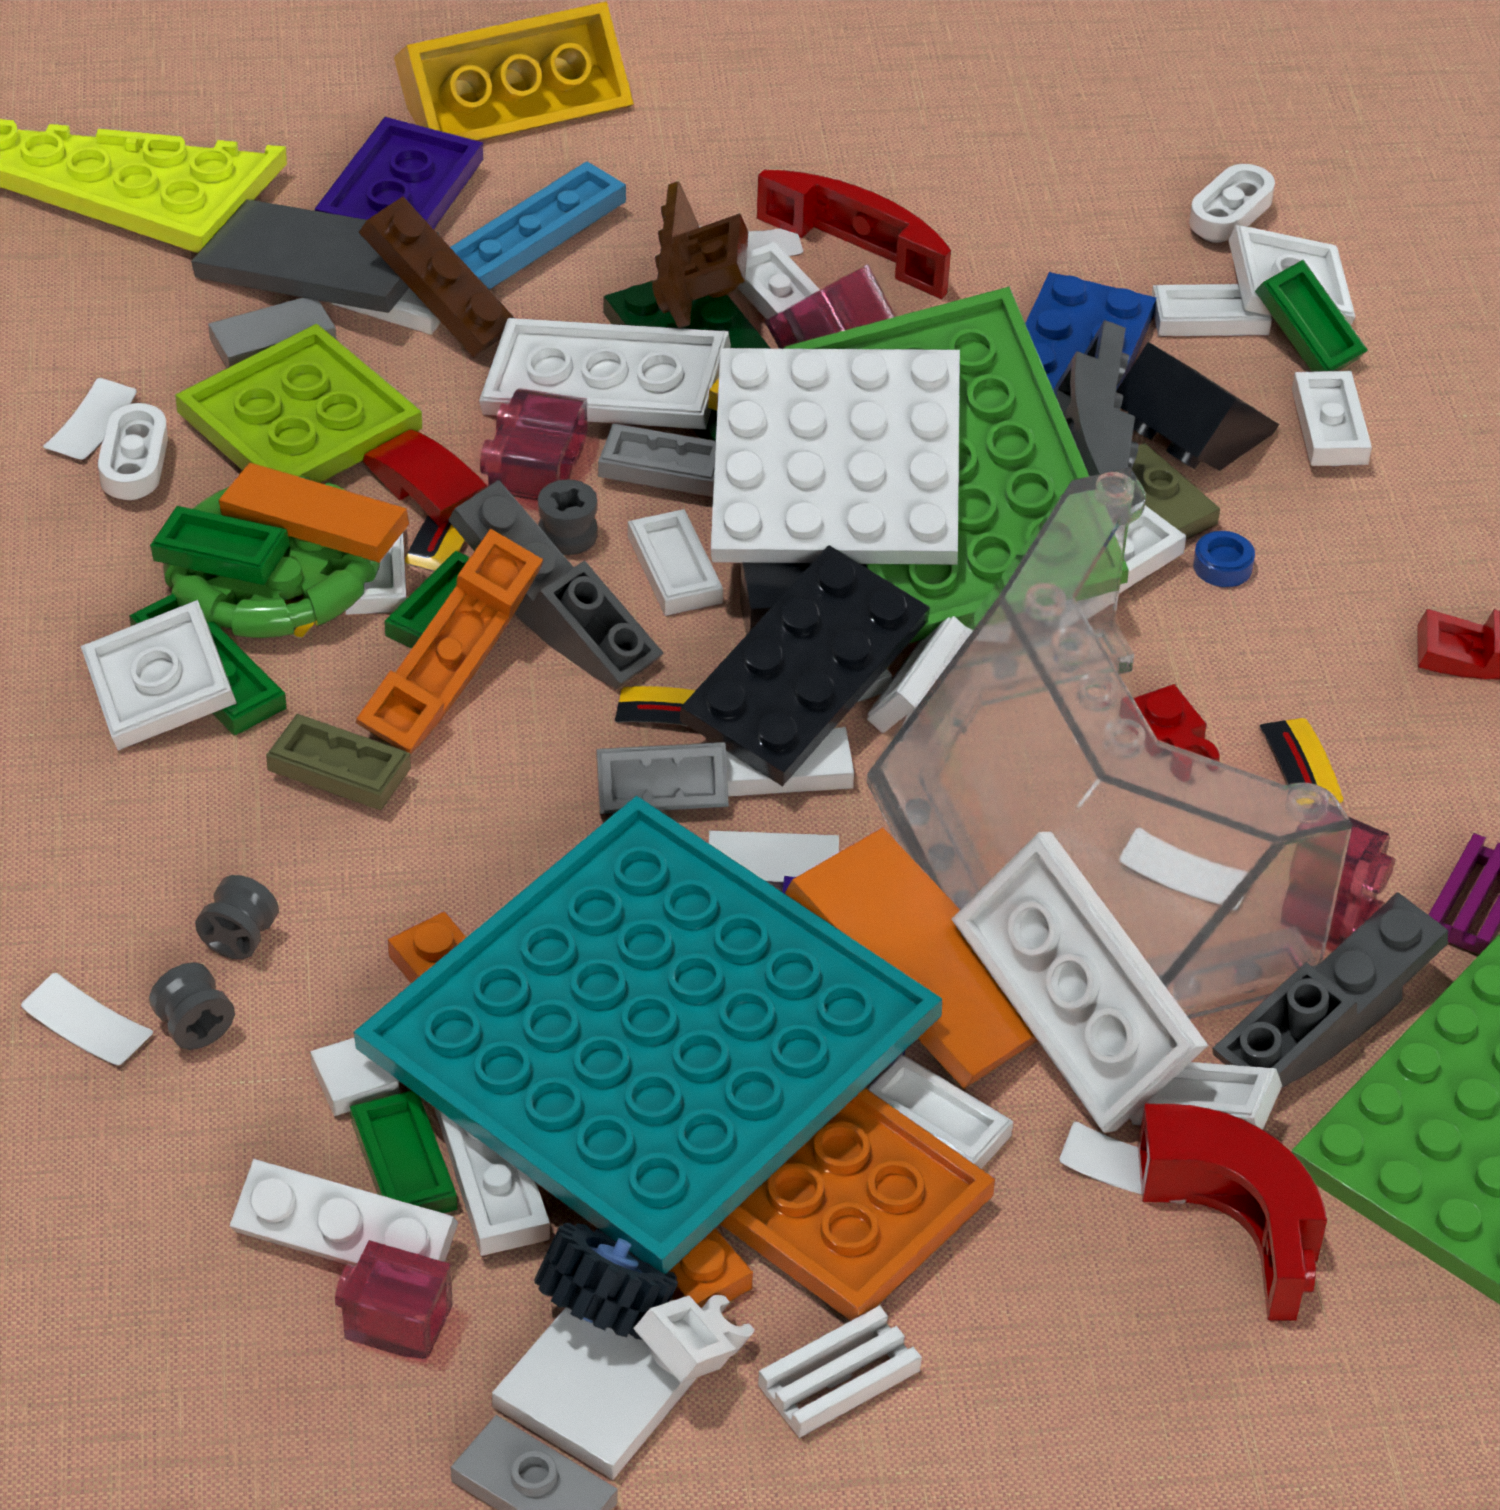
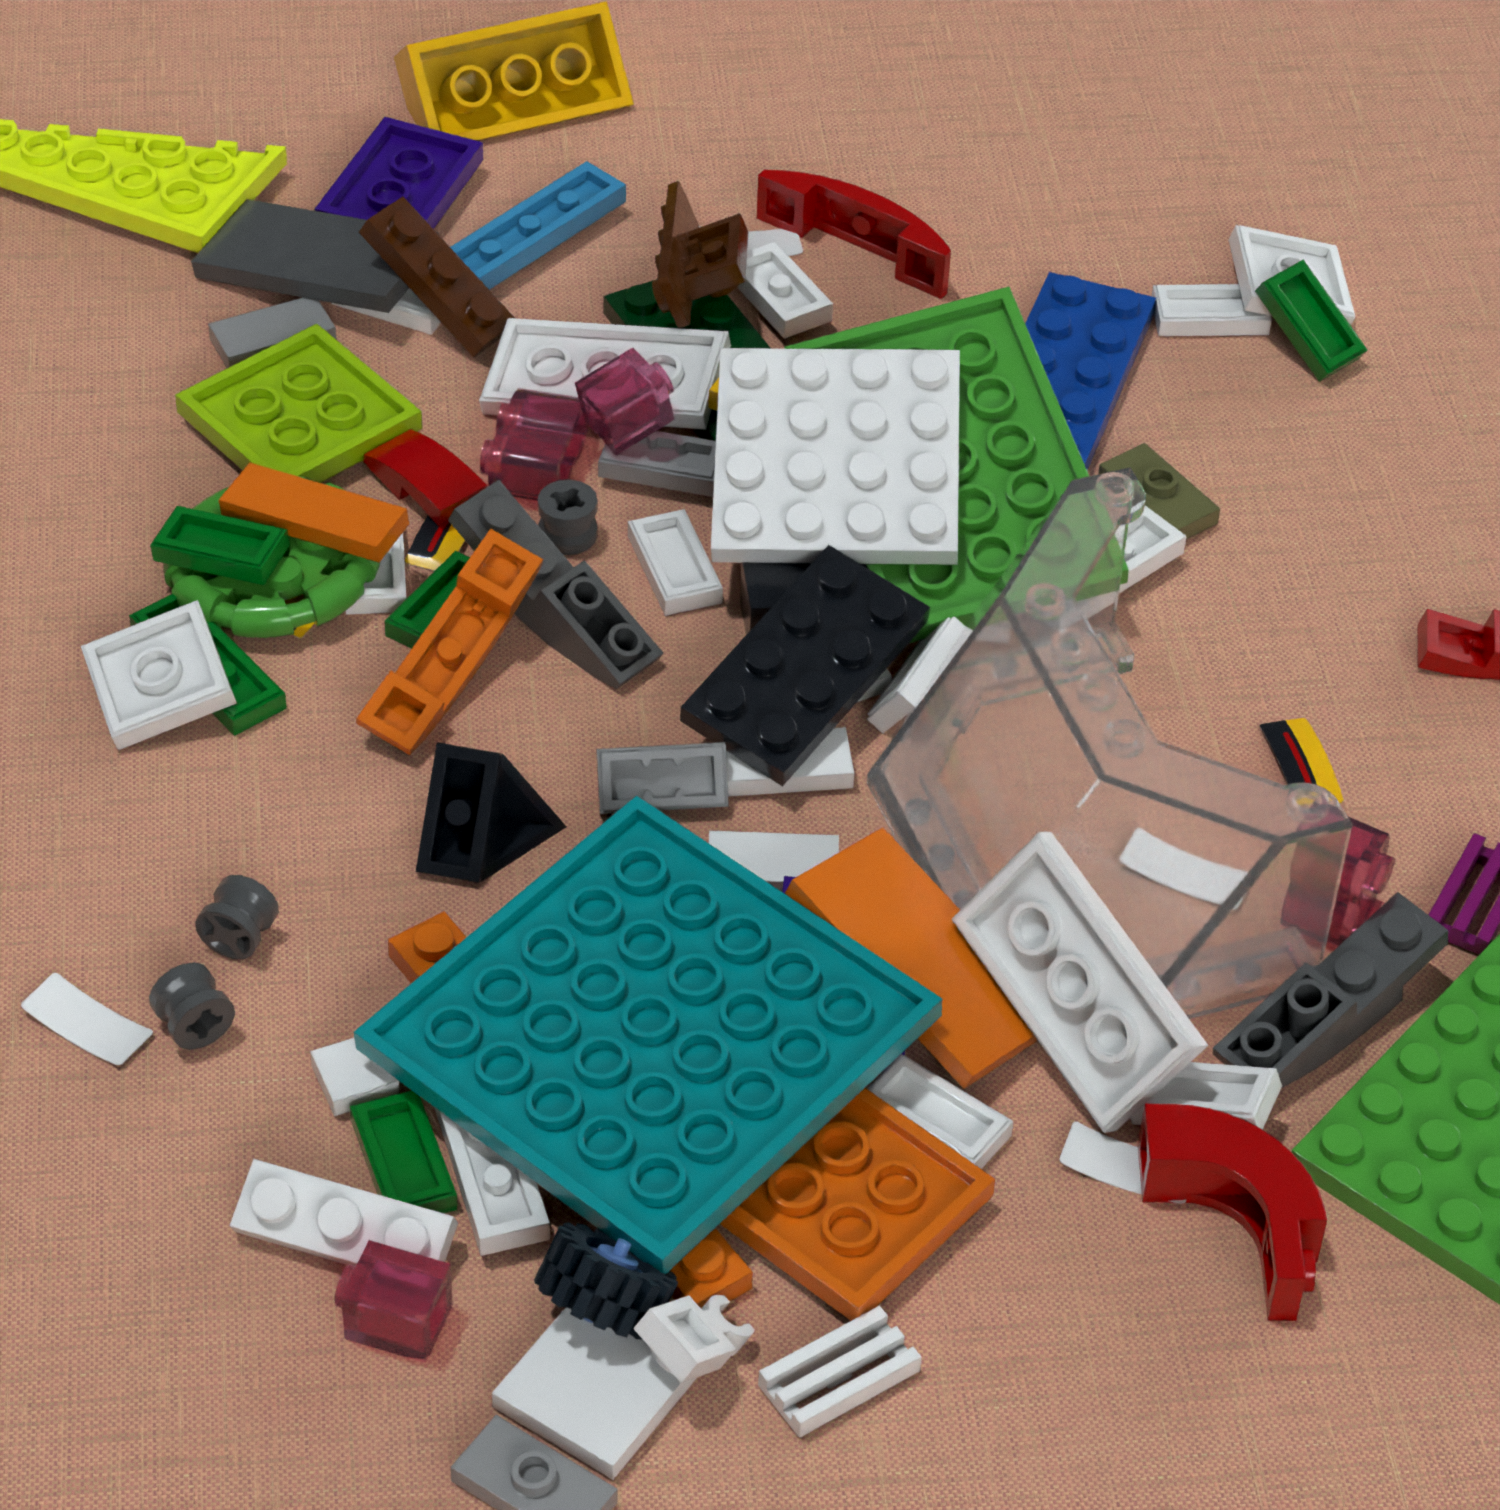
white sticker [43,378,137,460] -> none
white plate [98,403,168,500] -> none
olive plate [266,714,411,810] -> none
sticker [615,686,696,726] -> none
clear pink brick [765,264,896,349] -> none
dark grey slope [1054,320,1139,521] -> none
black slope [1116,342,1279,471] -> none
red plate [1118,684,1220,786] -> none
white plate [1189,164,1275,243] -> none
blue tile [1193,531,1255,587] -> none
white plate [1292,371,1372,466] -> none
none -> black slope [416,742,567,883]
none -> clear pink brick [574,347,675,455]

